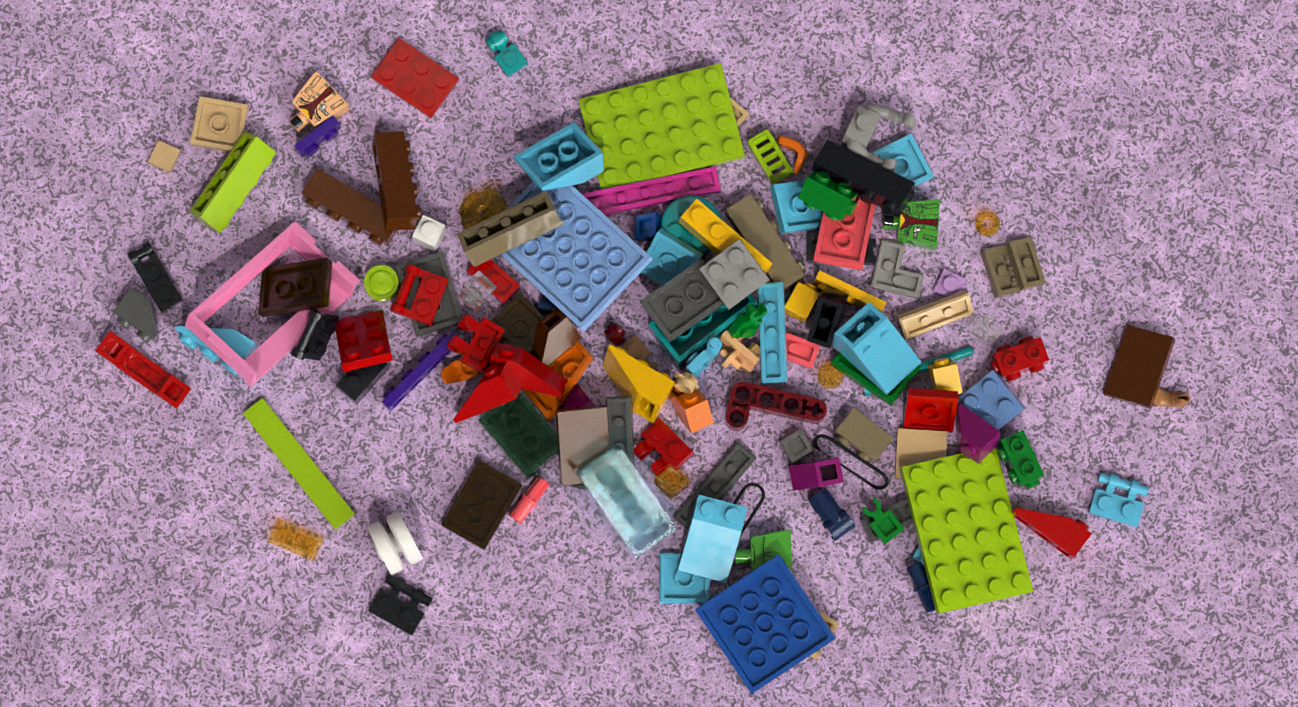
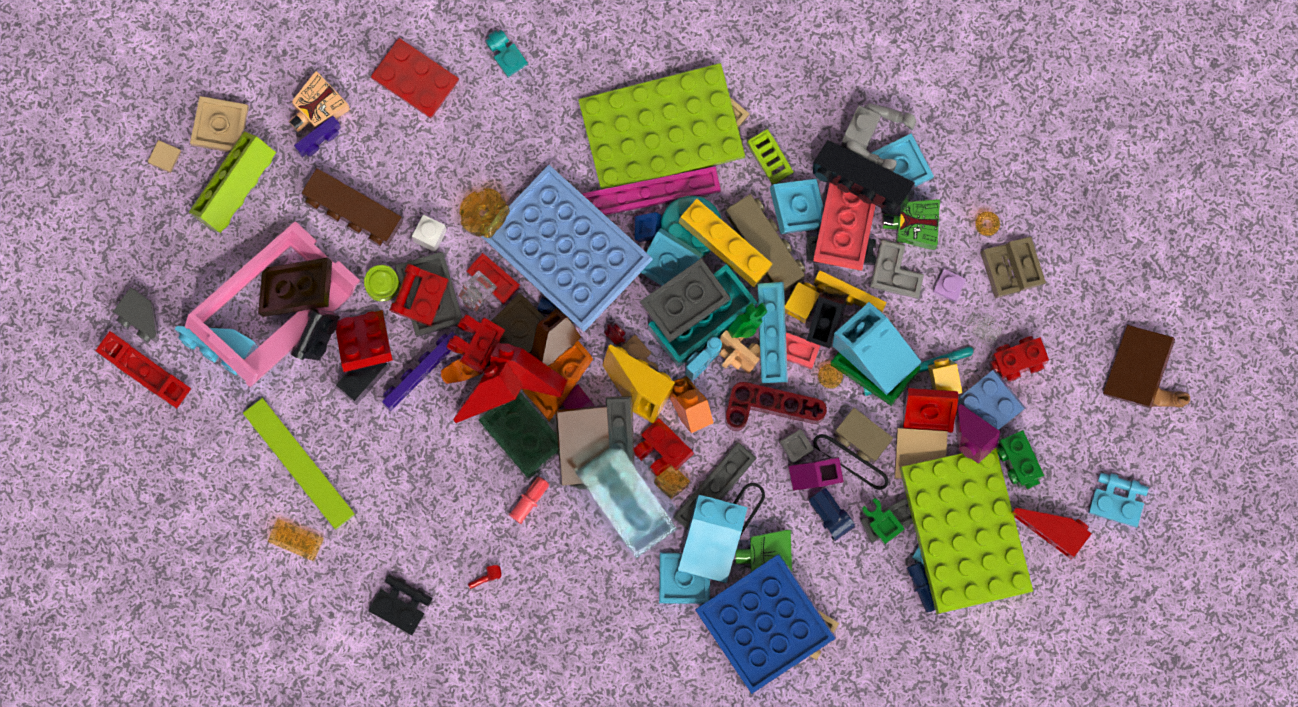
black plate [127,241,183,313] -> none
white wheel [366,510,423,575] -> none
reddish brown brick [372,131,421,231] -> none
dark brown plate [441,460,522,551] -> none
dark tan brick [457,191,564,267] -> none
medium azure slope [513,122,604,191] -> none
tan plate [674,372,699,394] -> none
light grey plate [699,239,770,309] -> none
orange hair [777,135,807,175] -> none
green brick [798,171,858,221] -> none
tan tile [897,290,974,340] -> none
none -> red hand [468,565,502,589]

